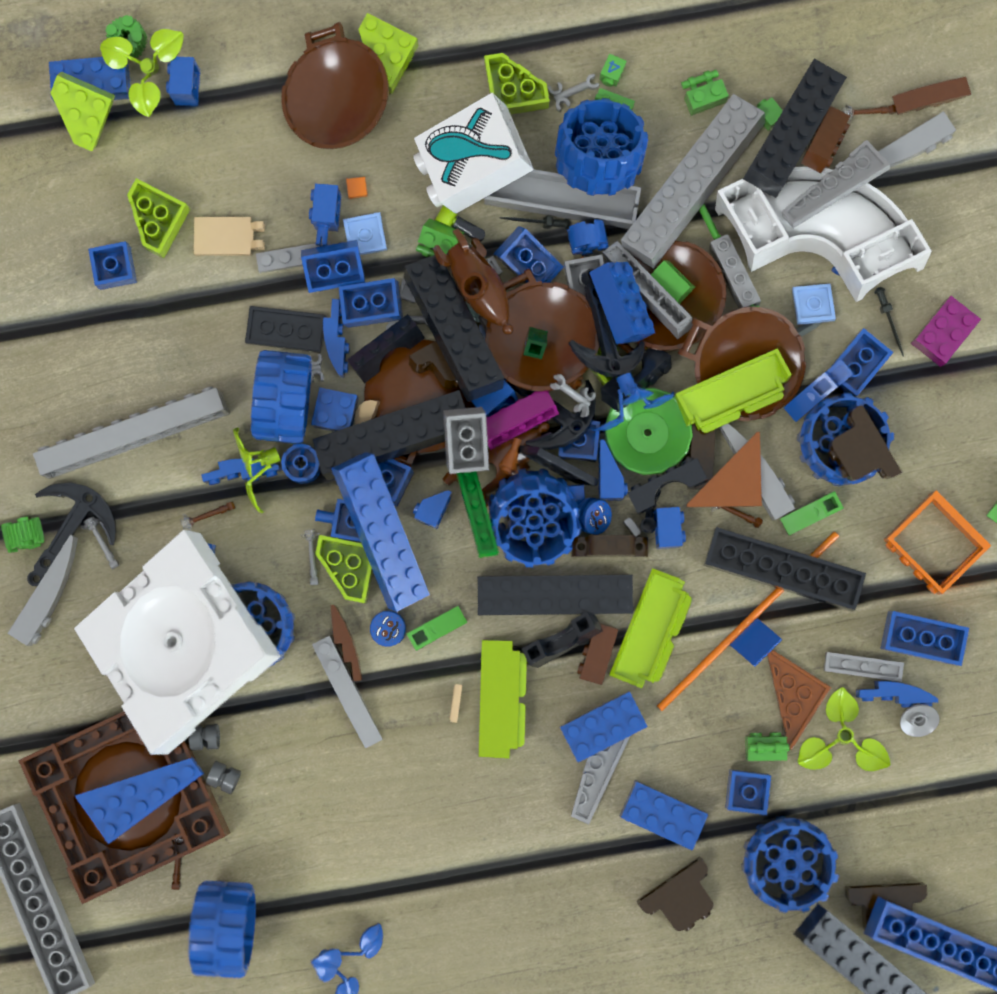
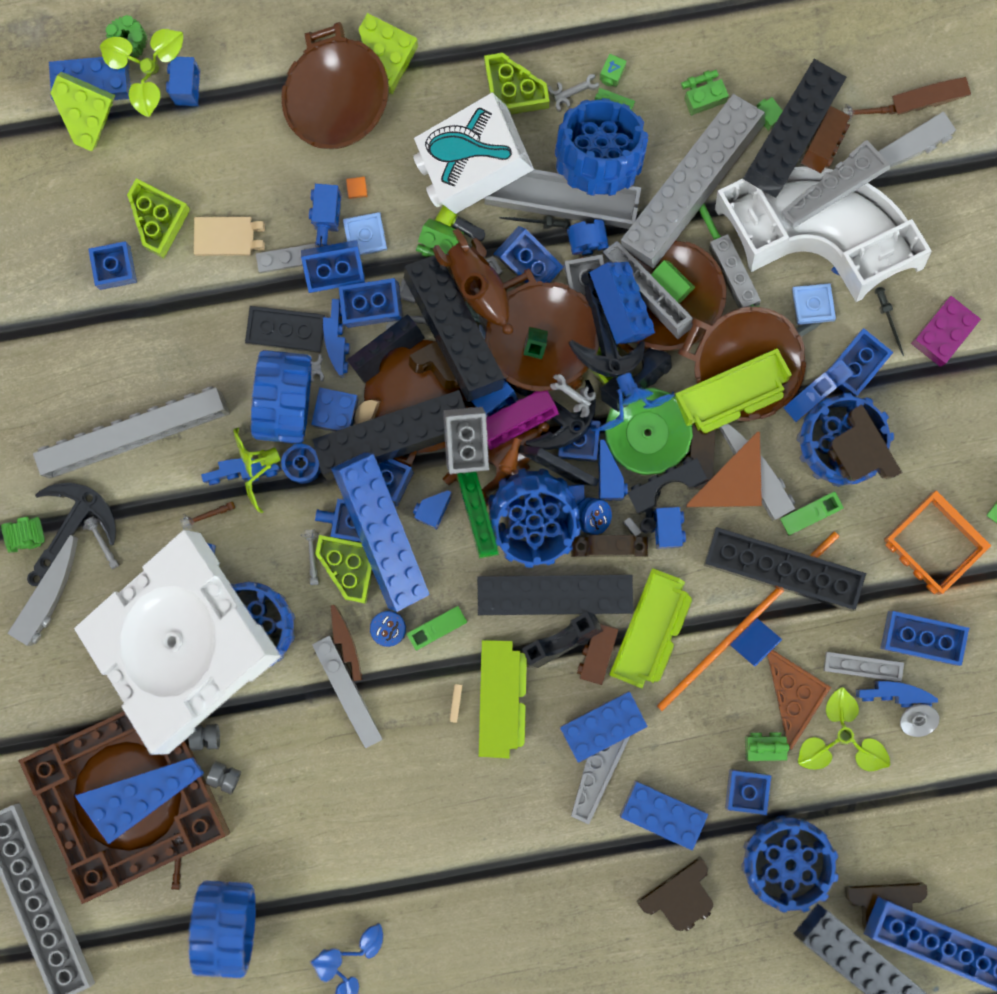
reddish brown piece [711,507,763,528] -> none

